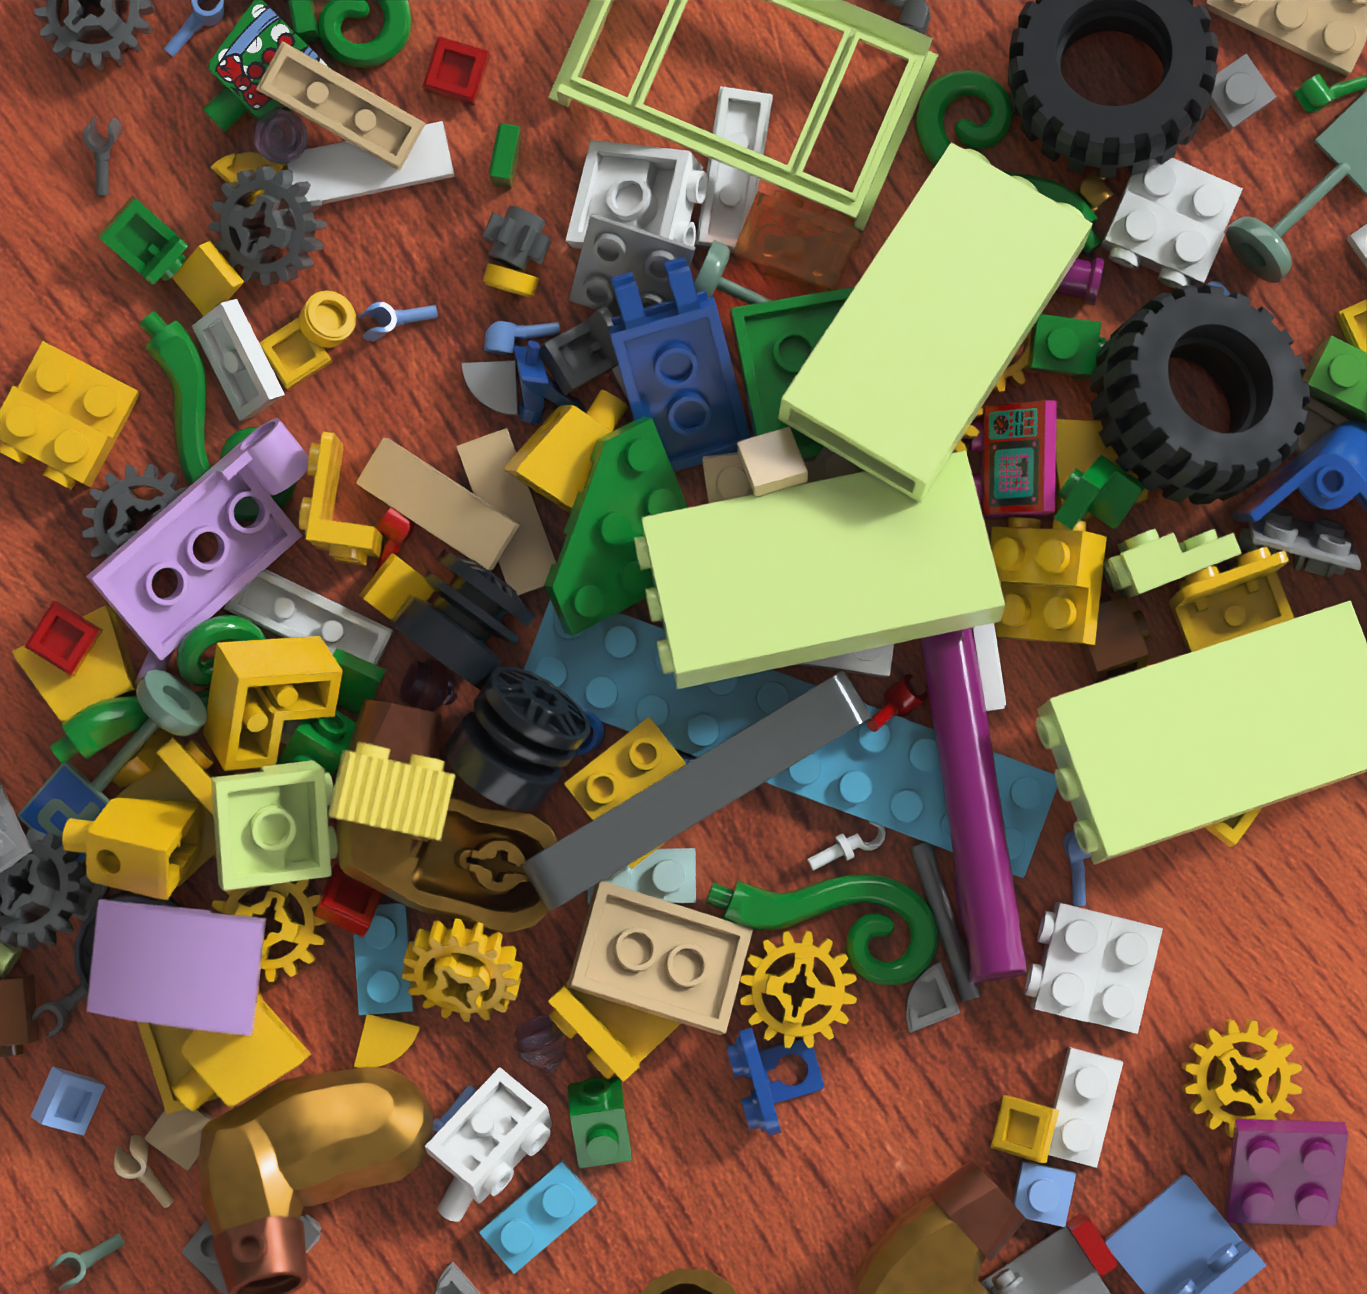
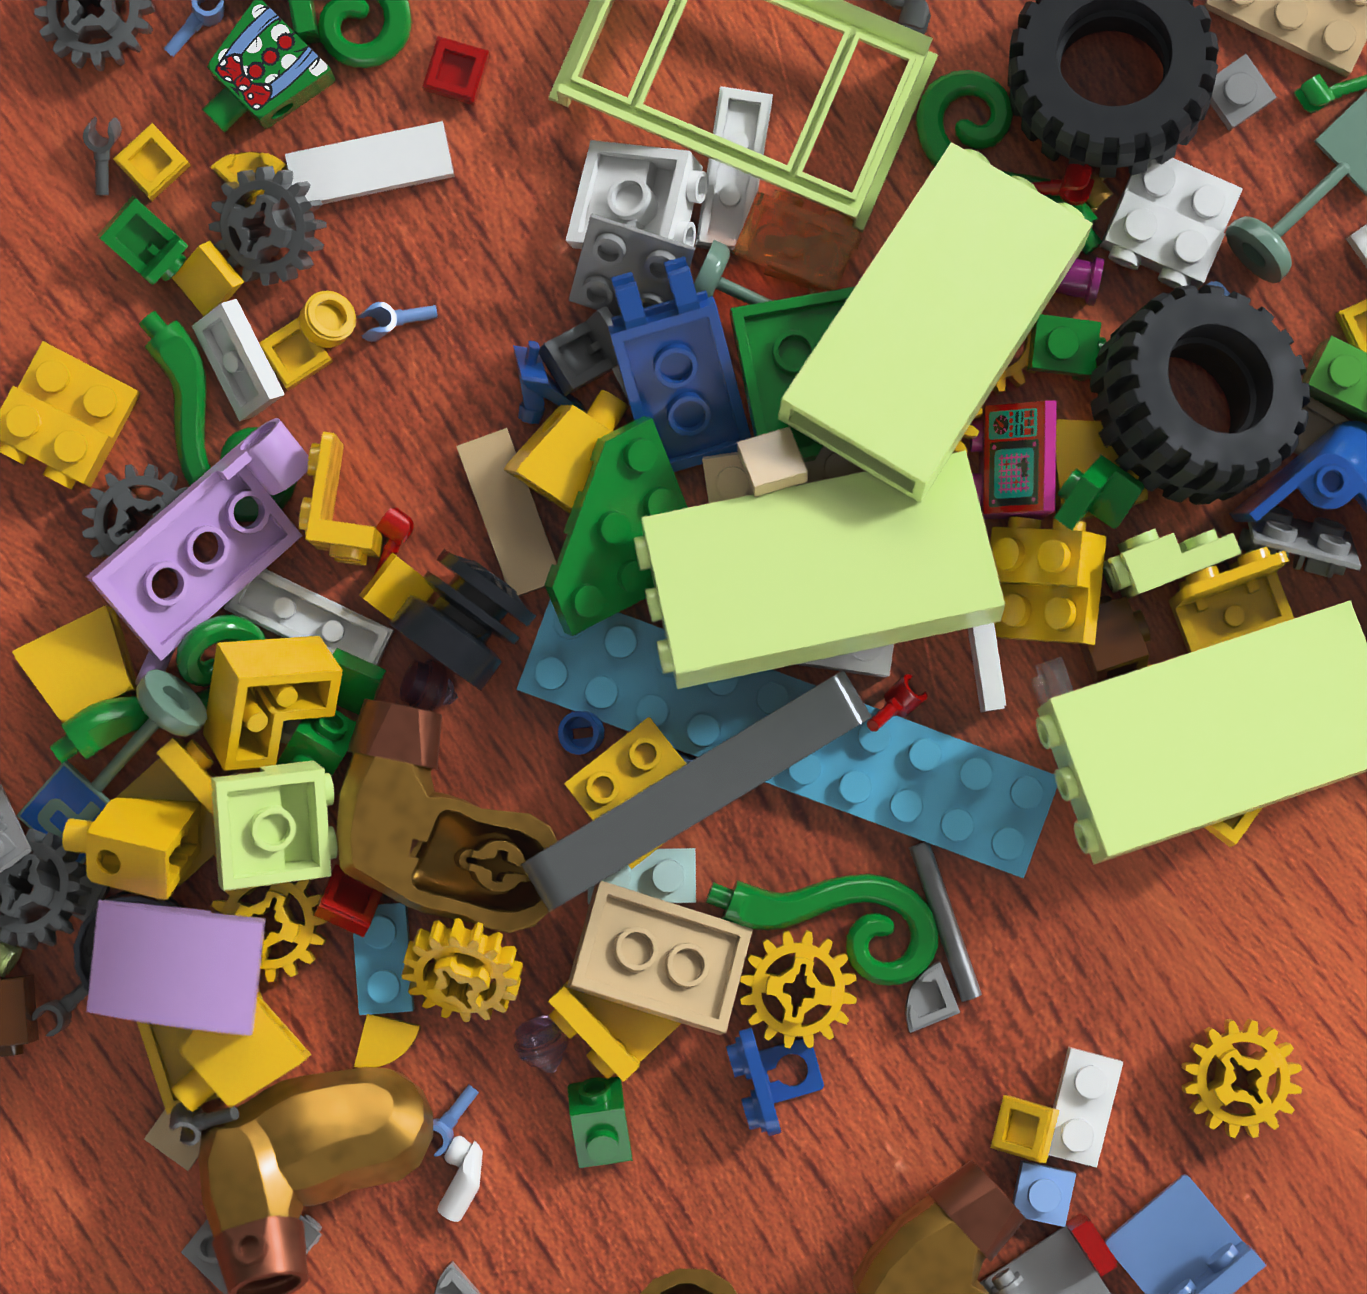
red tile [24,600,103,676] -> none
light blue plate [30,1066,106,1136] -> none
sand green hand [48,1233,125,1291] -> none
yellow tile [112,728,174,788] -> none
tan hand [114,1135,175,1208] -> none
plate [253,109,308,164] -> none
tan tile [256,41,426,171] -> none
light yellow brick [328,742,455,840] -> none
tan tile [356,438,521,570] -> none
white bracket [425,1067,552,1204] -> none
black wheel [445,666,591,811] -> none
light grey tile [462,361,518,416] -> none
medium azure plate [479,1159,598,1274] -> none
dark grey gear [482,205,551,272] -> none
yellow tile [482,263,539,298] -> none
medium blue hand [484,321,560,355] -> none
green tile [489,123,522,189] -> none
white hand [807,821,886,871] -> none
magenta piece [920,627,1027,983] -> none
white plate [1024,901,1163,1034] -> none
medium blue hand [1063,831,1091,906] -> none
magenta plate [1224,1119,1348,1226] -> none
none -> yellow tile [113,123,191,201]
none -> dark grey hand [169,1103,239,1146]
none -> red hand [1031,164,1095,206]
none -> clear plate [1031,657,1073,706]

